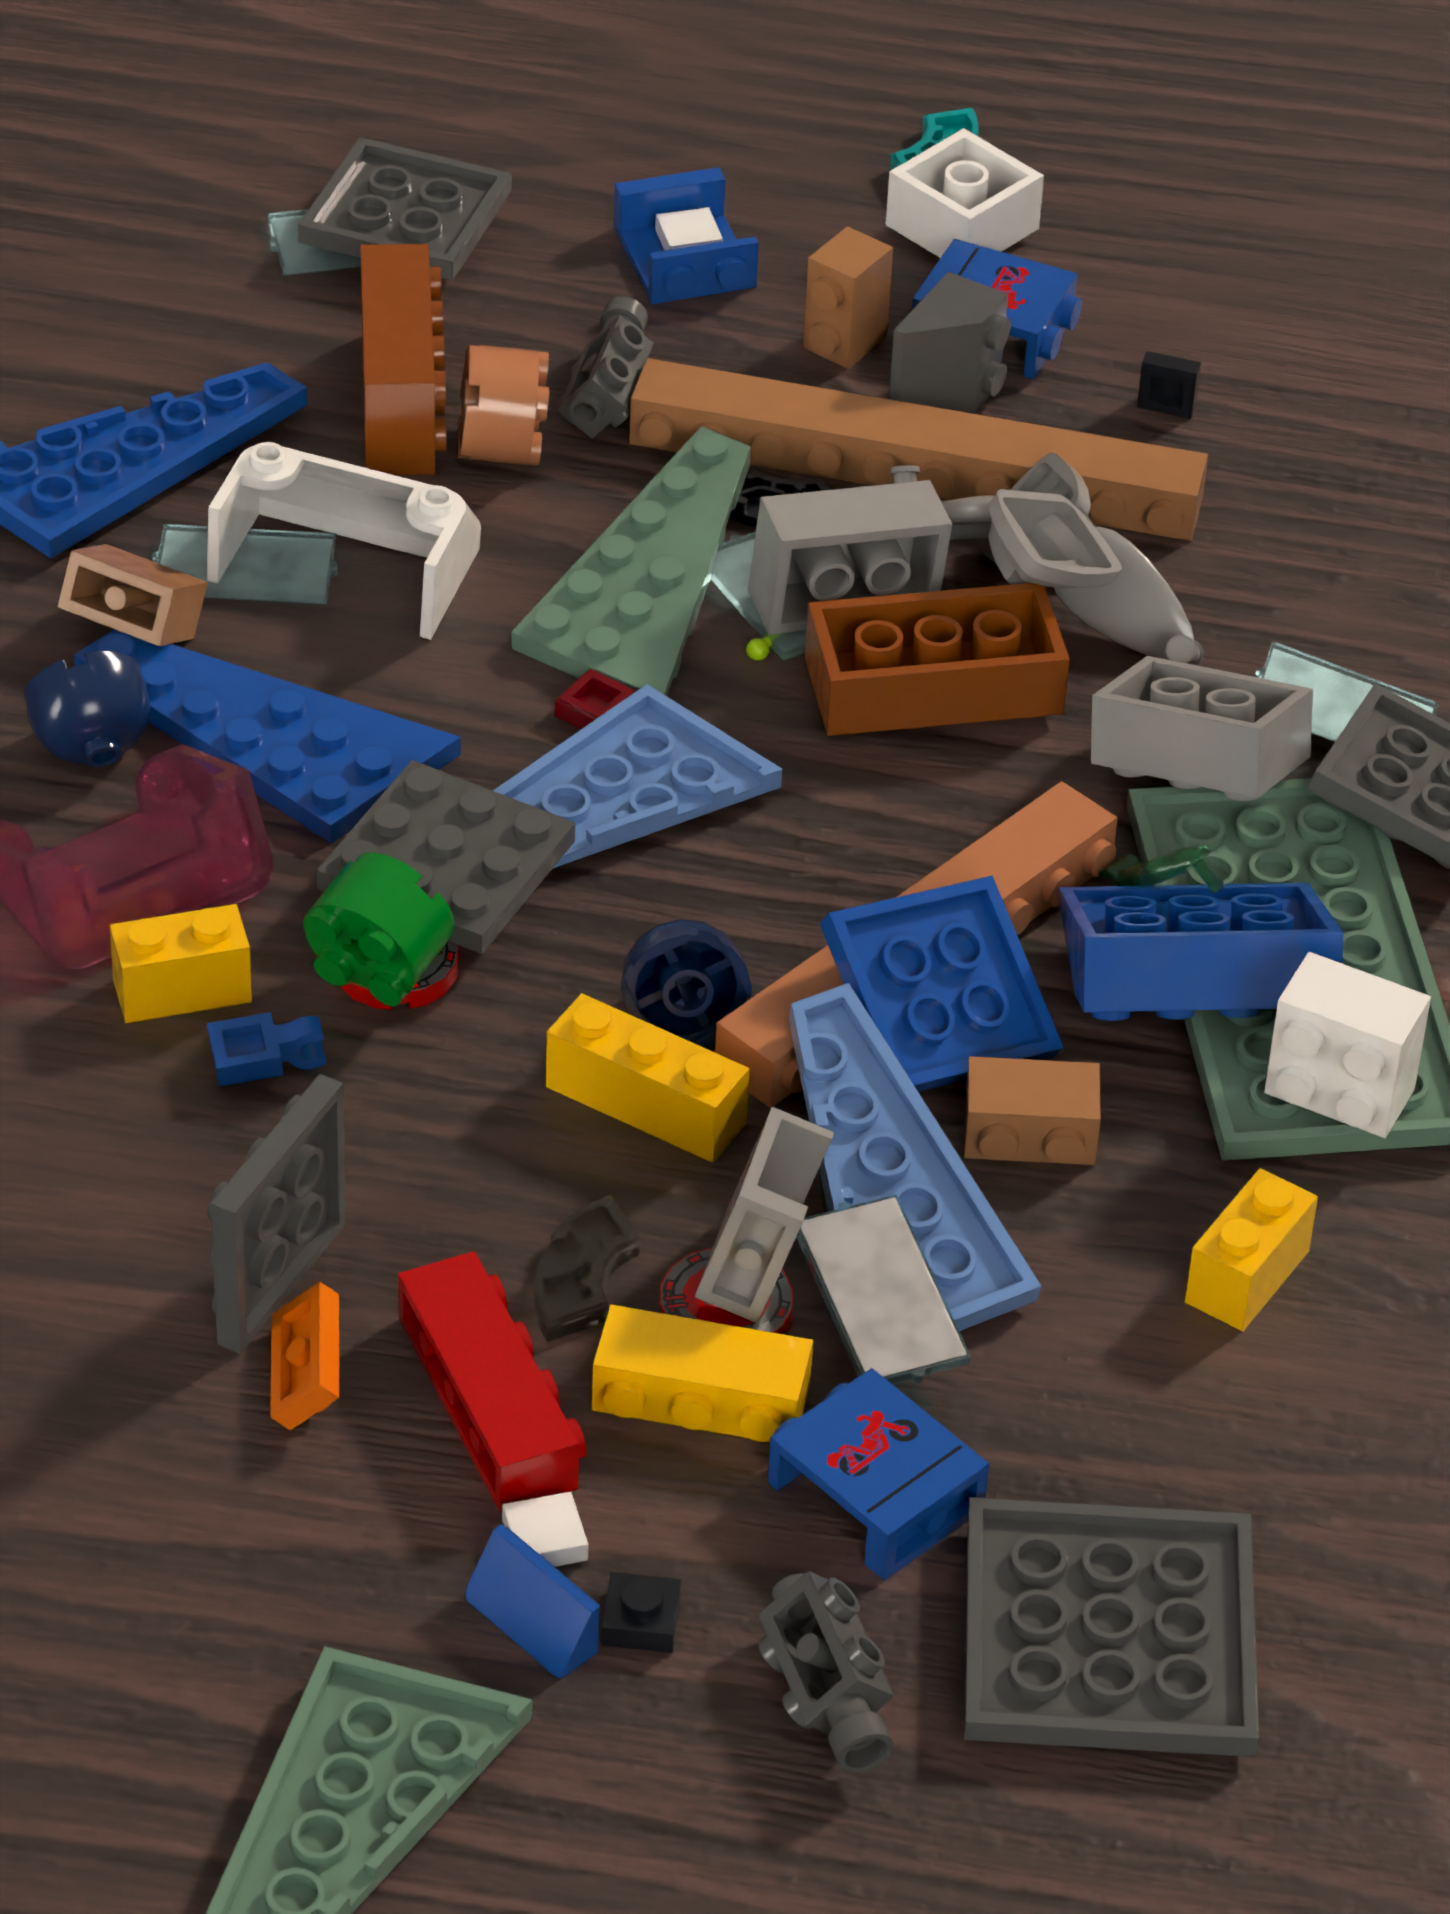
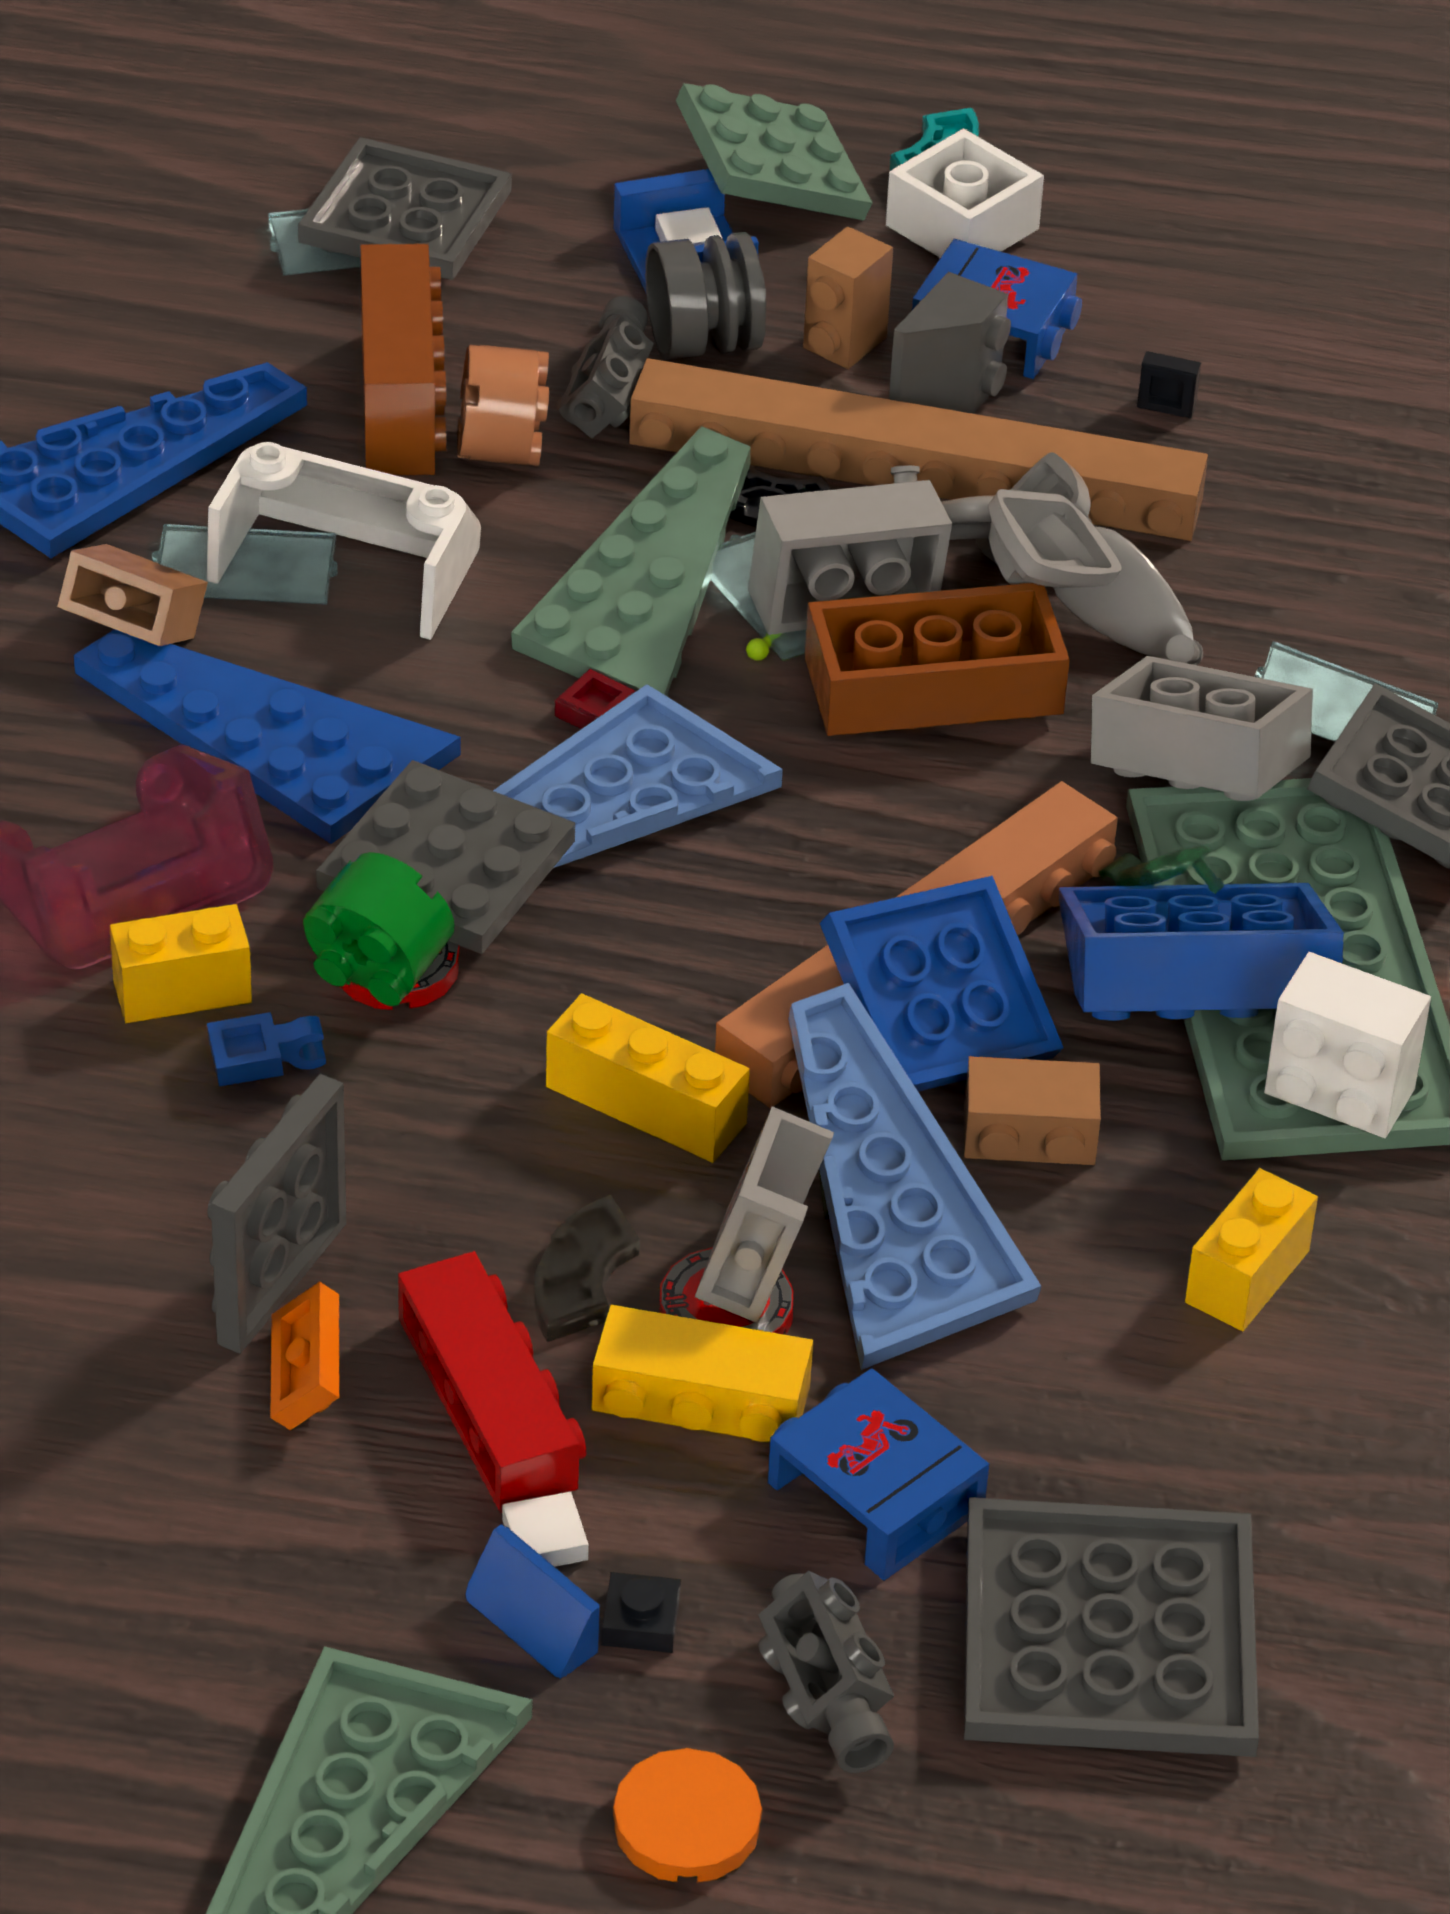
dark blue cylinder [24,651,150,767] -> none
dark blue cylinder [621,919,752,1048] -> none
flat silver piece [796,1194,971,1384] -> none
none -> orange tile [613,1748,762,1883]
none -> dark grey wheel [645,232,766,361]
none -> sand green plate [675,83,872,220]

